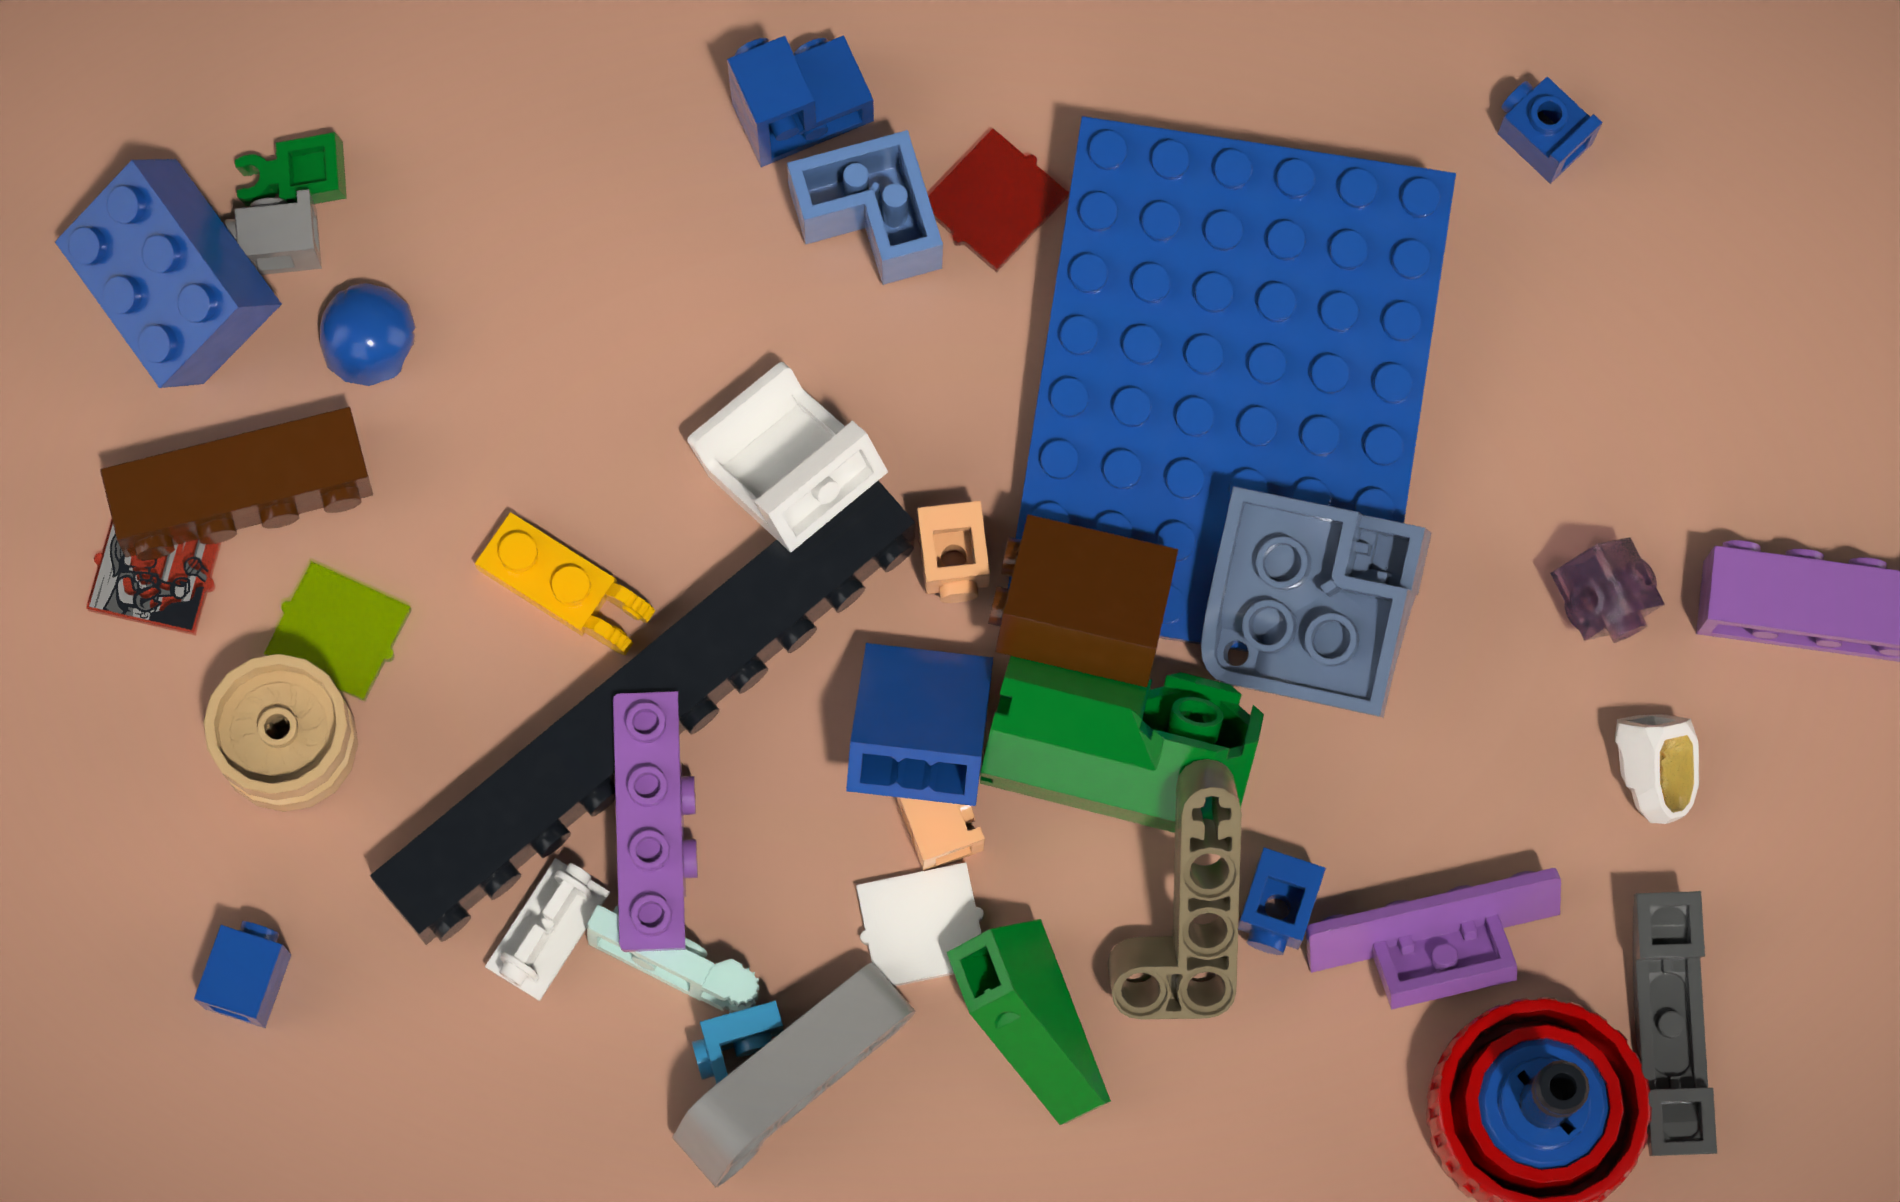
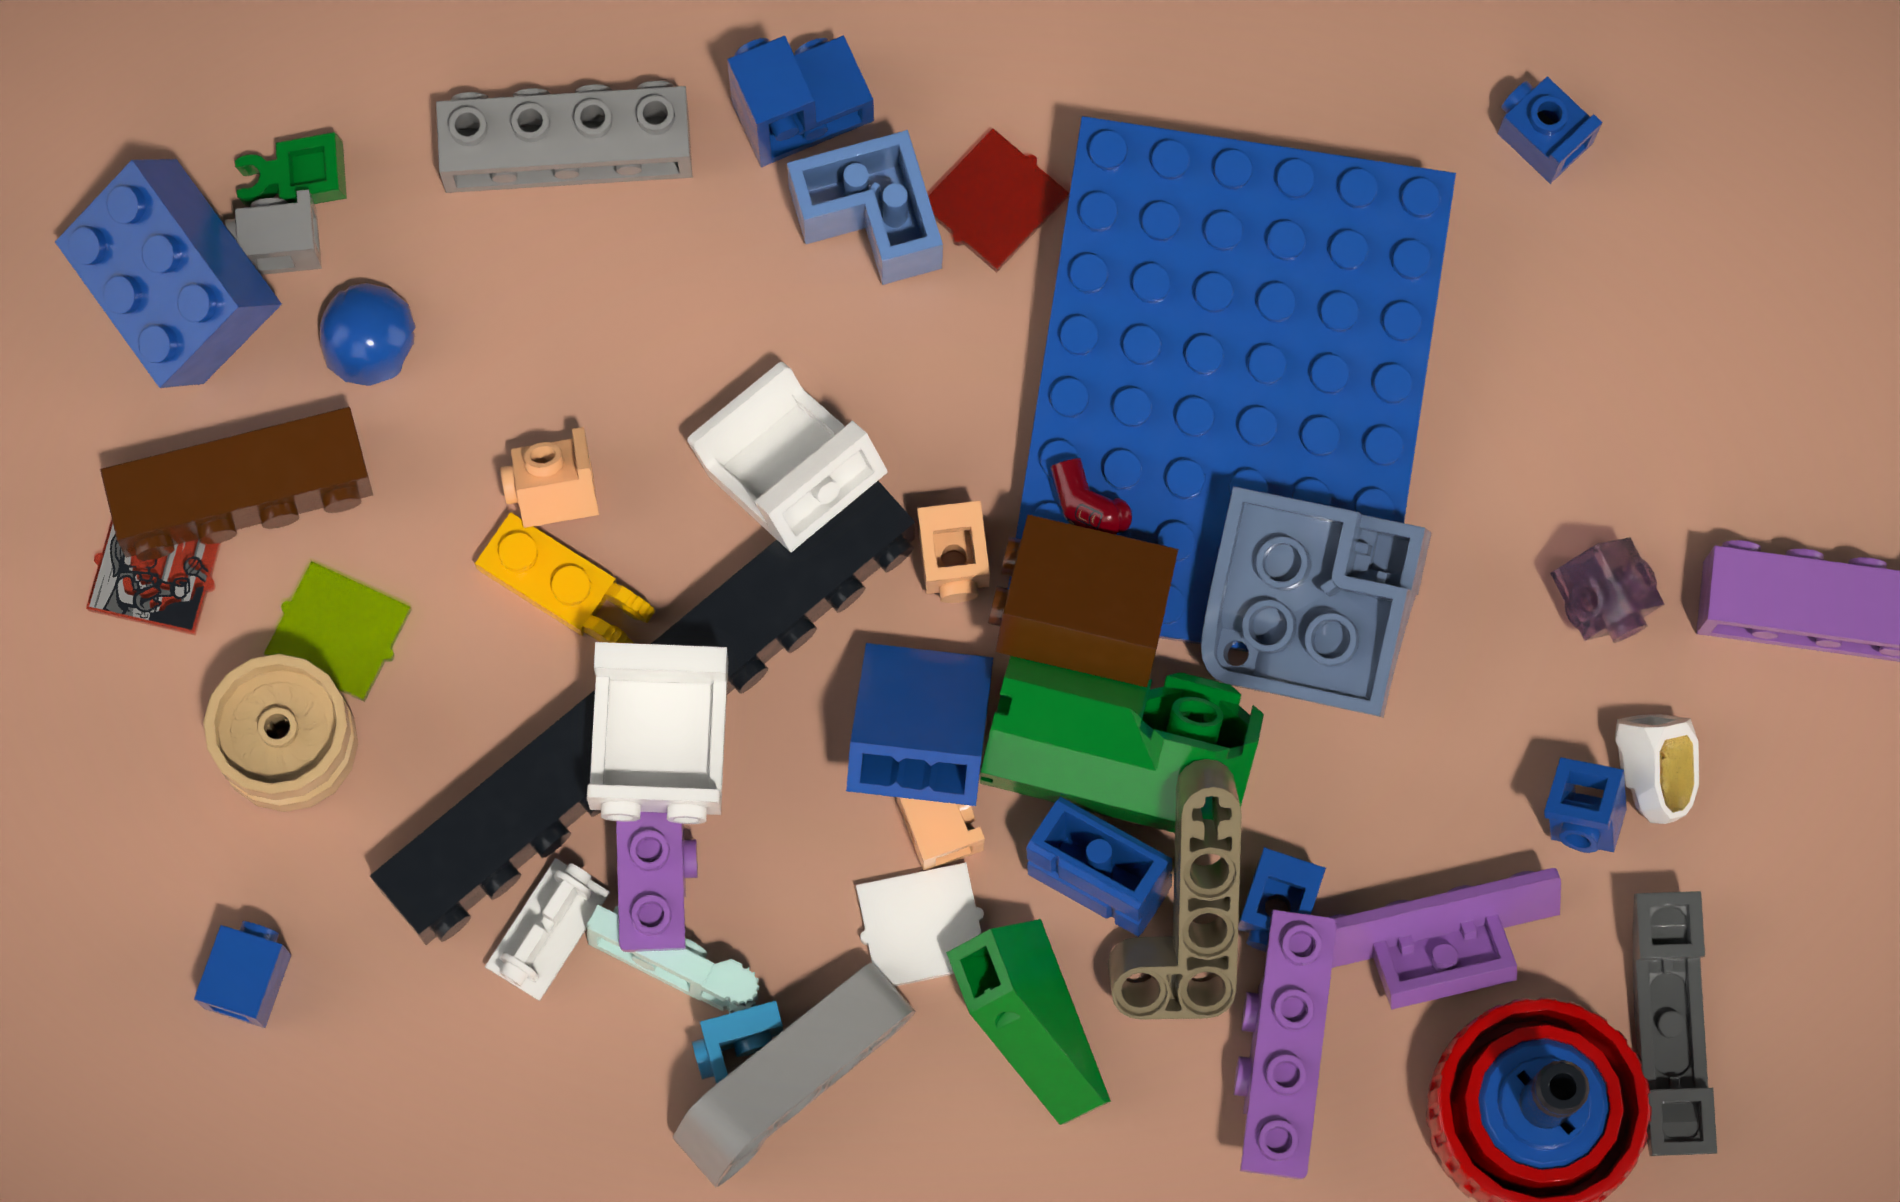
none -> light grey brick [436,81,693,193]
none -> light nougat brick [500,427,599,528]
none -> white panel [587,642,728,824]
none -> blue brick [1026,797,1172,937]
none -> dark red arm [1050,458,1132,535]
none -> medium lavender bracket [1233,910,1337,1180]
none -> blue brick [1544,757,1627,853]

